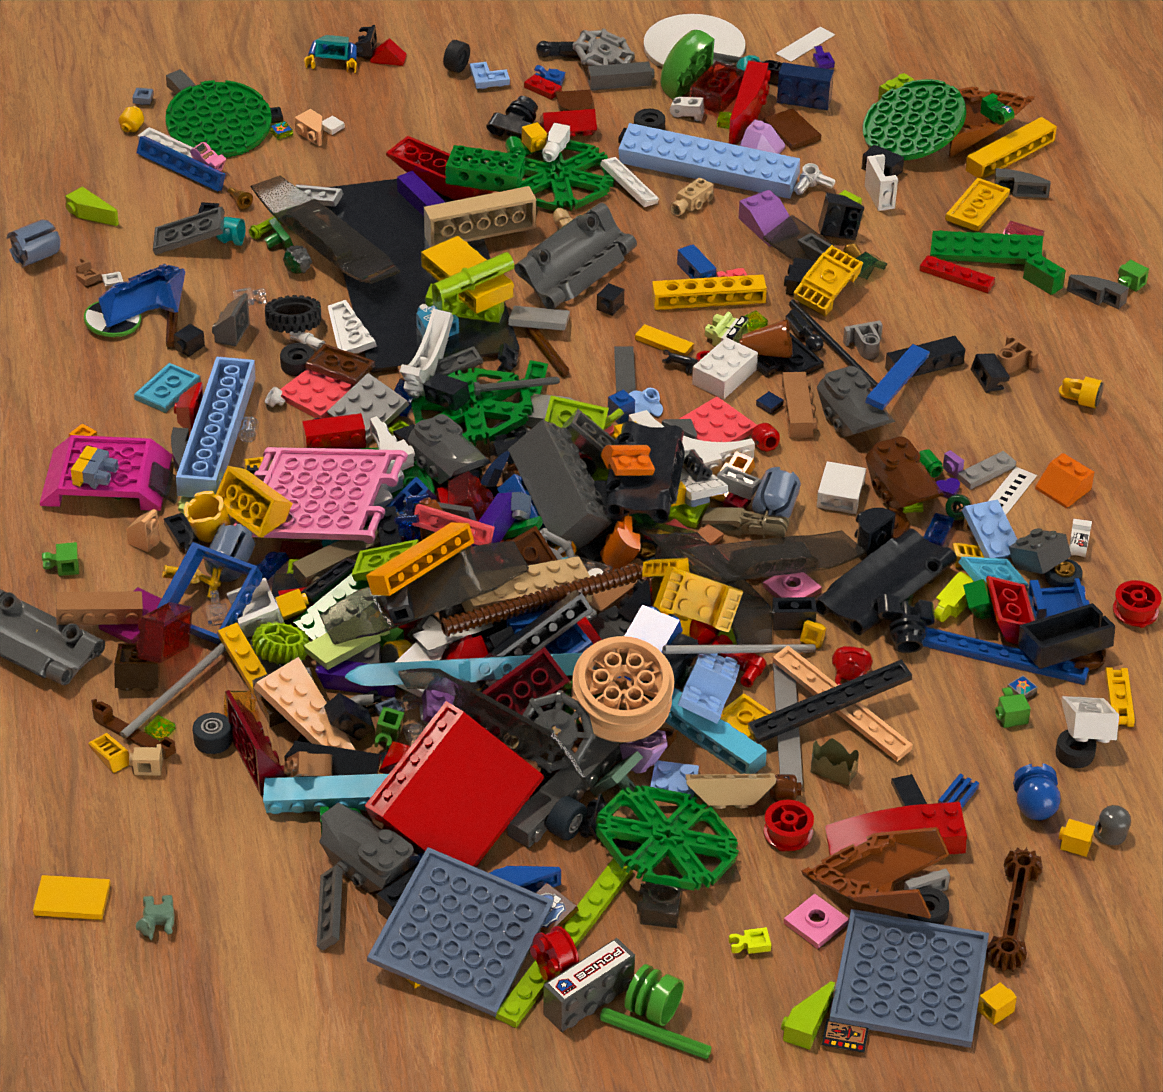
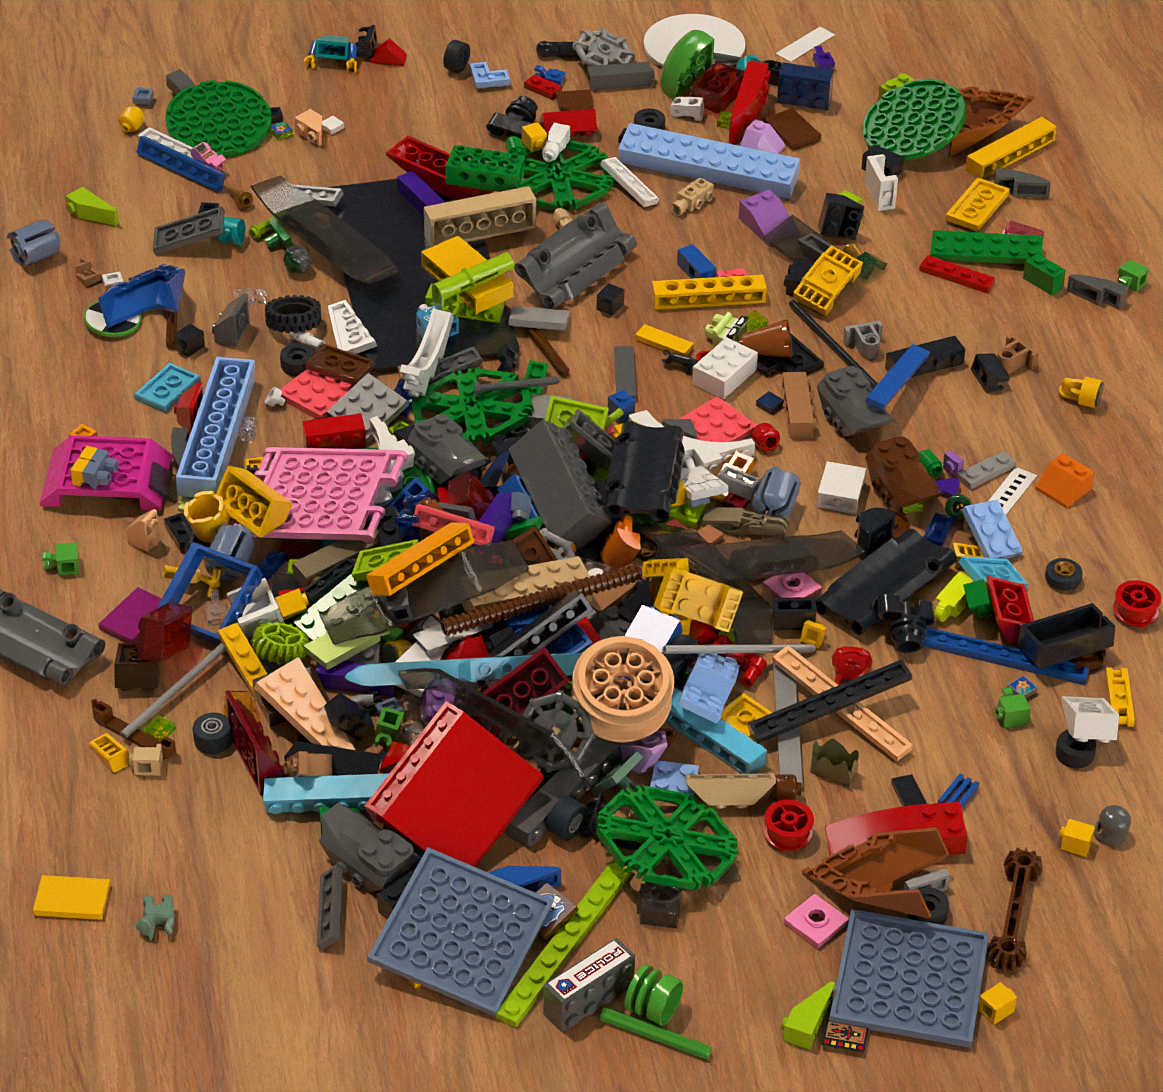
medium nougat brick [56,591,143,625] -> none
black brick [423,373,470,411] -> none
red wheel [530,926,579,981] -> none
orange brick [601,445,655,476] -> none
light blue plate [629,388,663,417] -> none
black hinge [684,449,712,482] -> none
neon yellow plate [728,927,771,954] -> none
black piece [785,309,824,352] -> none
white axle [794,163,835,195] -> none
green leg [980,93,1015,125] -> none
dark grey brick [1009,528,1072,574] -> none
blue tile [1013,763,1061,821] -> none
blue panel [1028,578,1090,620] -> none
white leg [1069,519,1092,557] -> none

